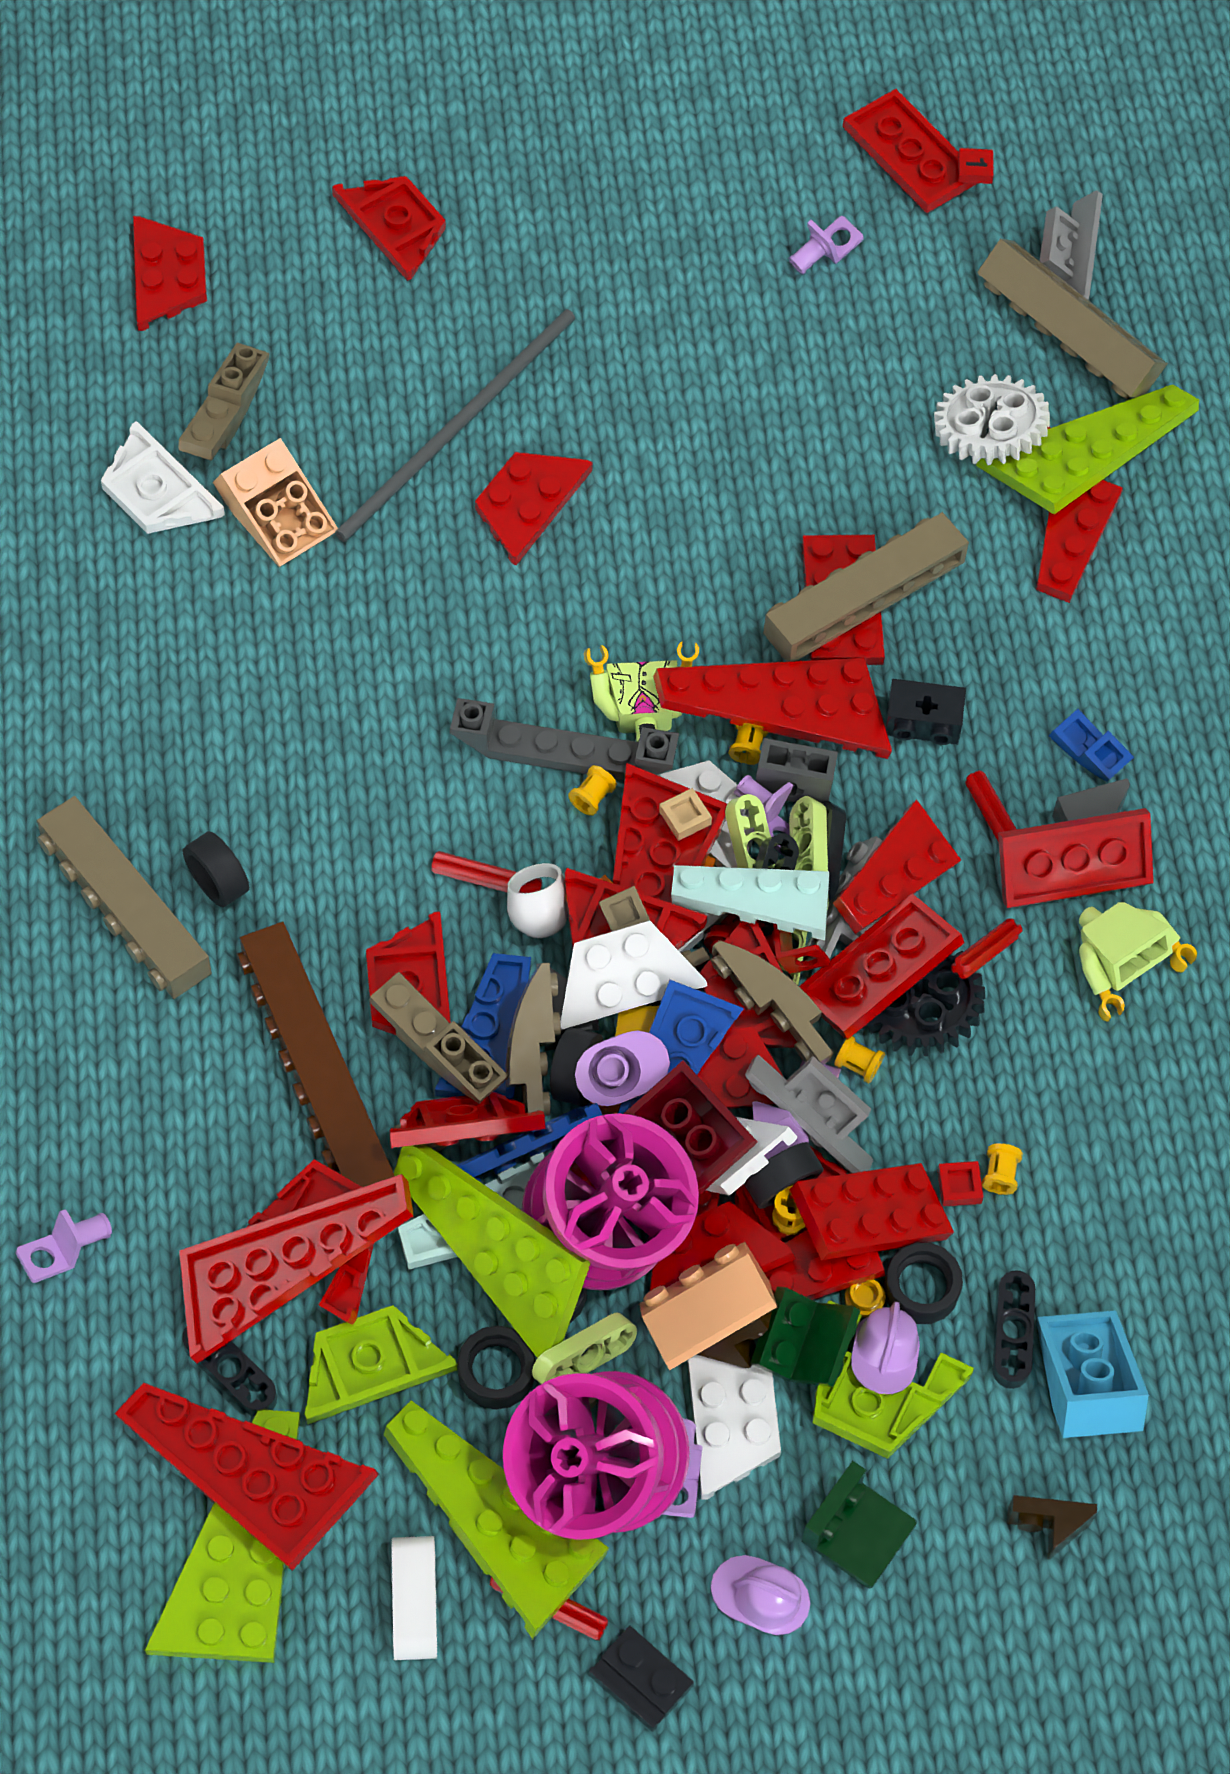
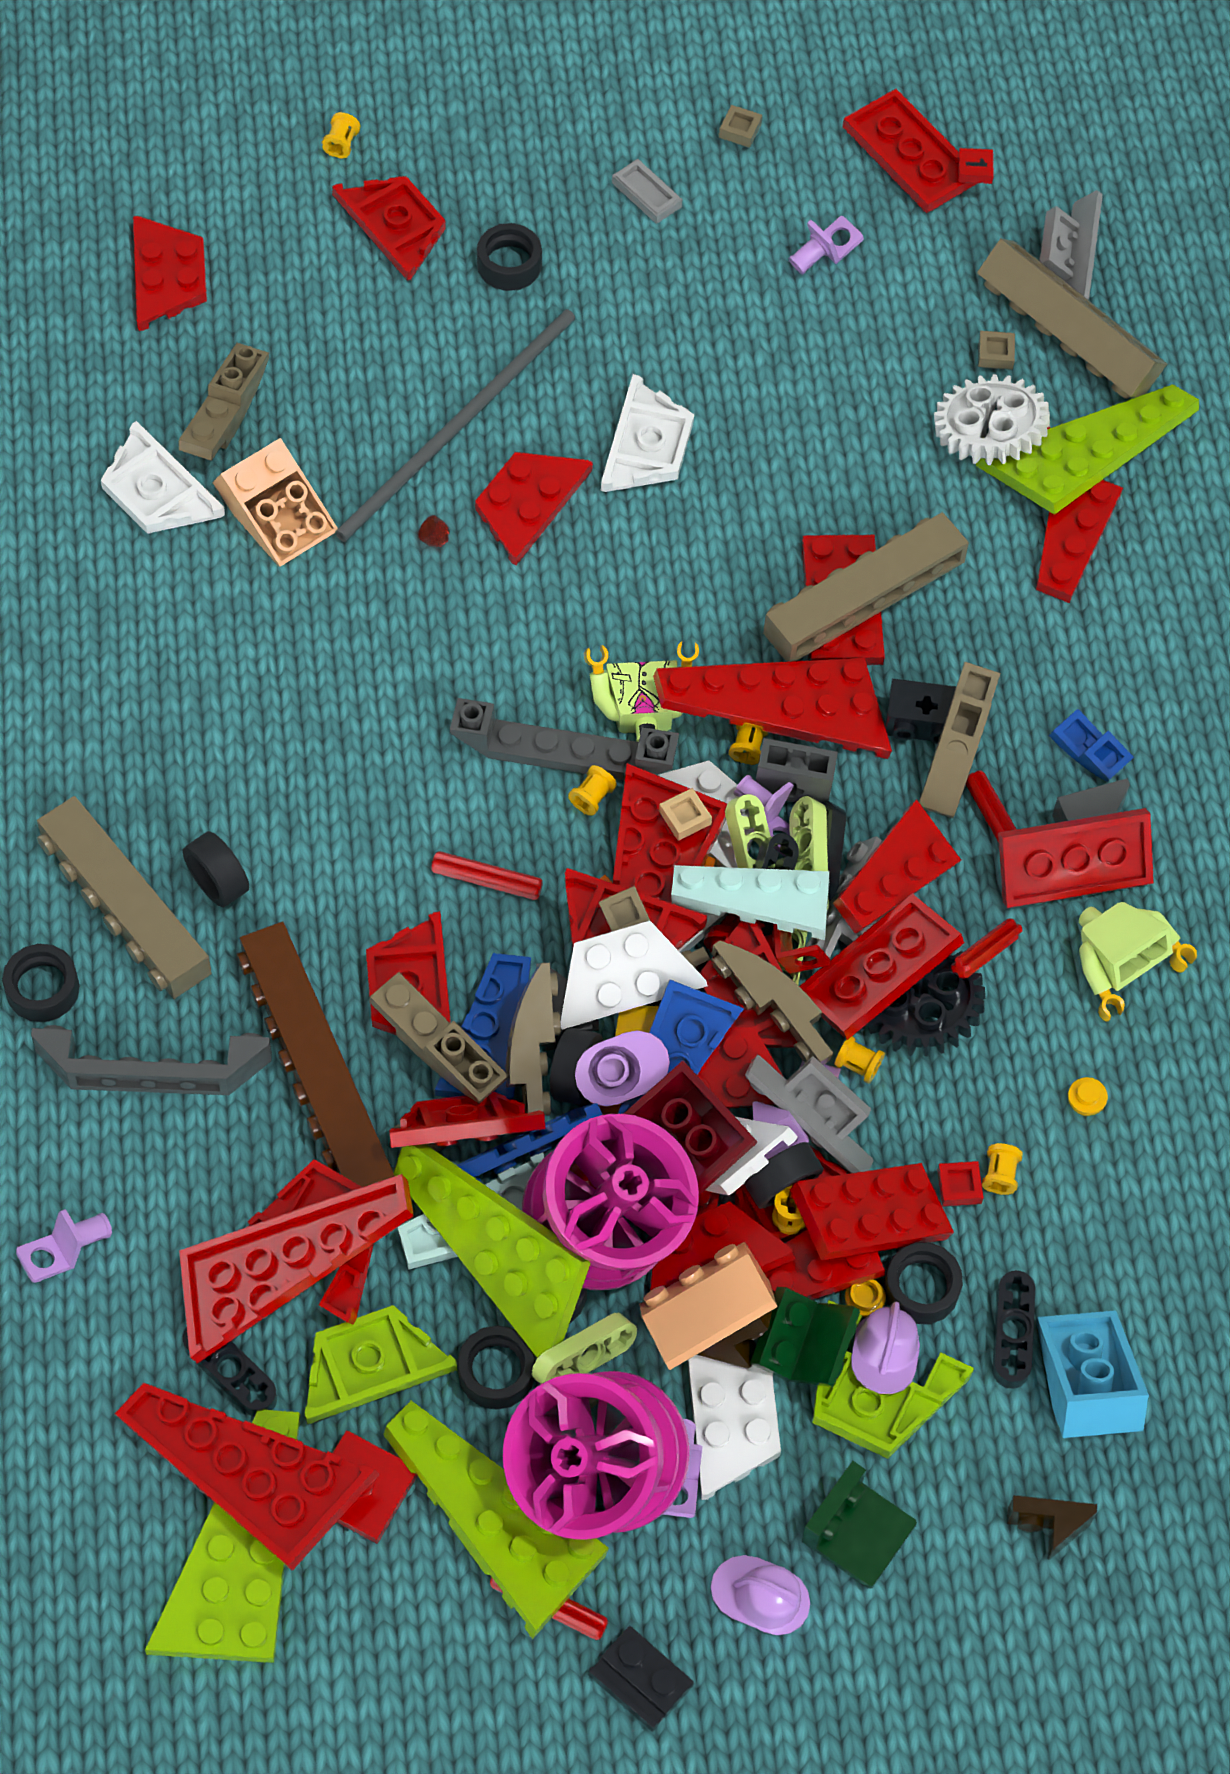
white beam [392,1536,437,1660] -> none
white helmet [507,863,568,938] -> none
none -> black tyre [2,944,80,1022]
none -> dark grey slope [31,1025,272,1095]
none -> yellow bush [322,112,361,159]
none -> red plate [333,1430,418,1544]
none -> clear red hinge [418,515,450,547]
none -> black tyre [477,223,542,291]
none -> white wing [601,374,694,492]
none -> light grey tile [612,159,682,224]
none -> dark tan plate [719,105,763,148]
none -> dark tan slope [919,662,1001,818]
none -> dark tan plate [978,331,1015,370]
none -> yellow plate [1068,1077,1108,1116]

